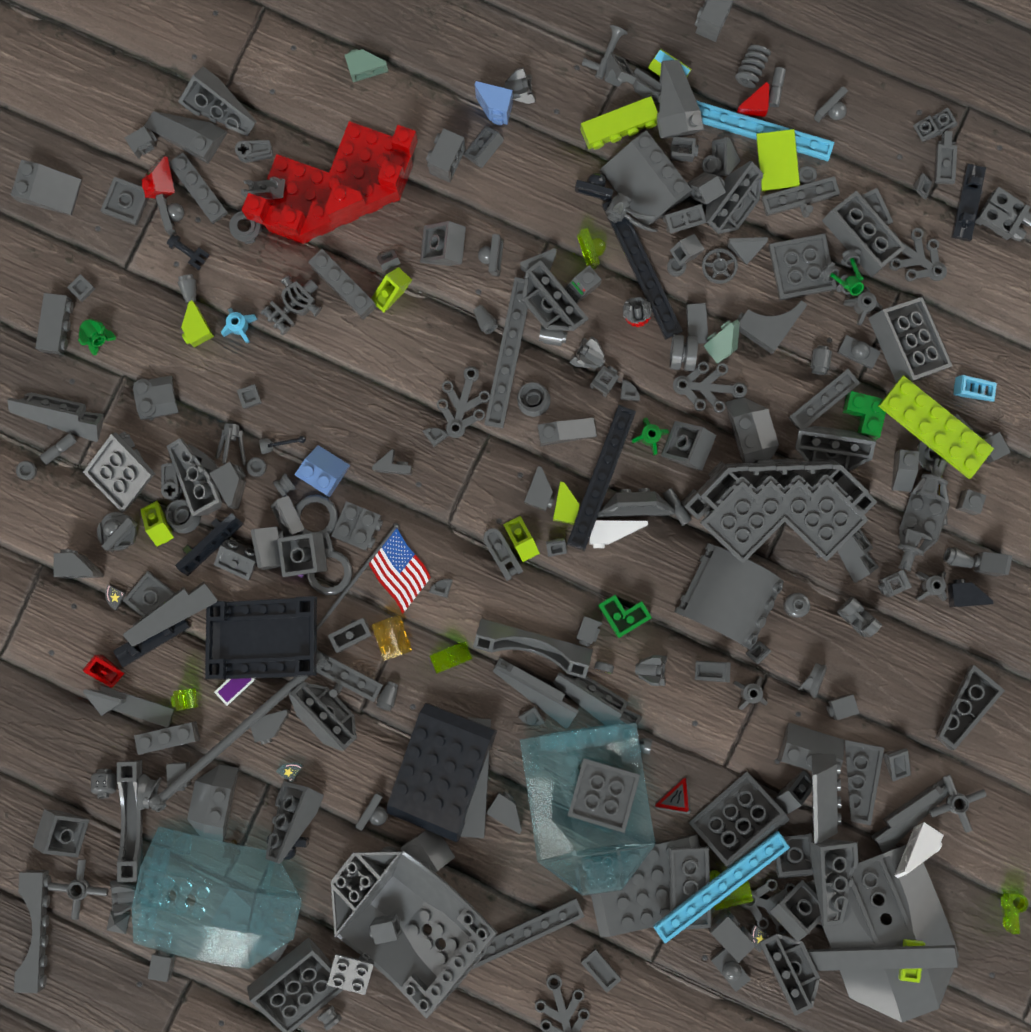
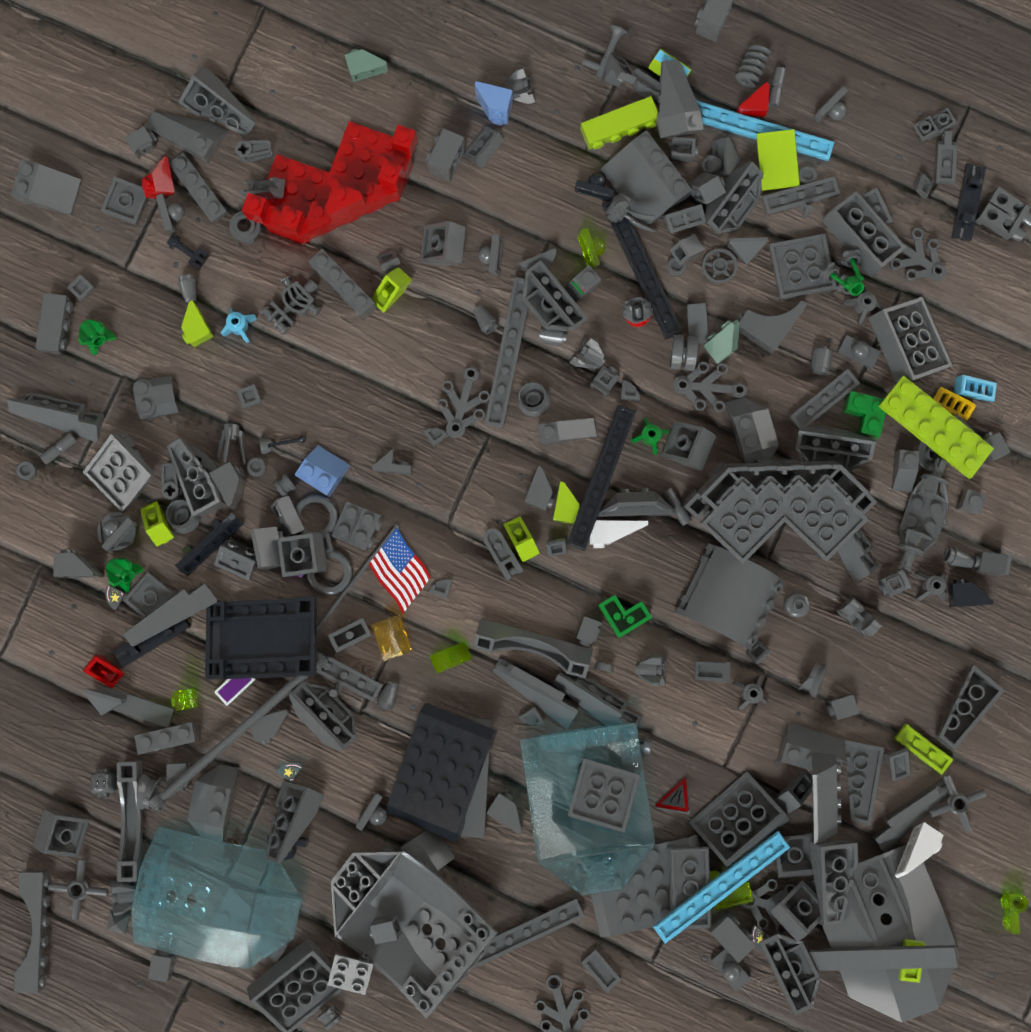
none -> green brick [106,557,144,593]
none -> lime tile [894,723,954,775]
none -> yellow slope [933,387,976,422]

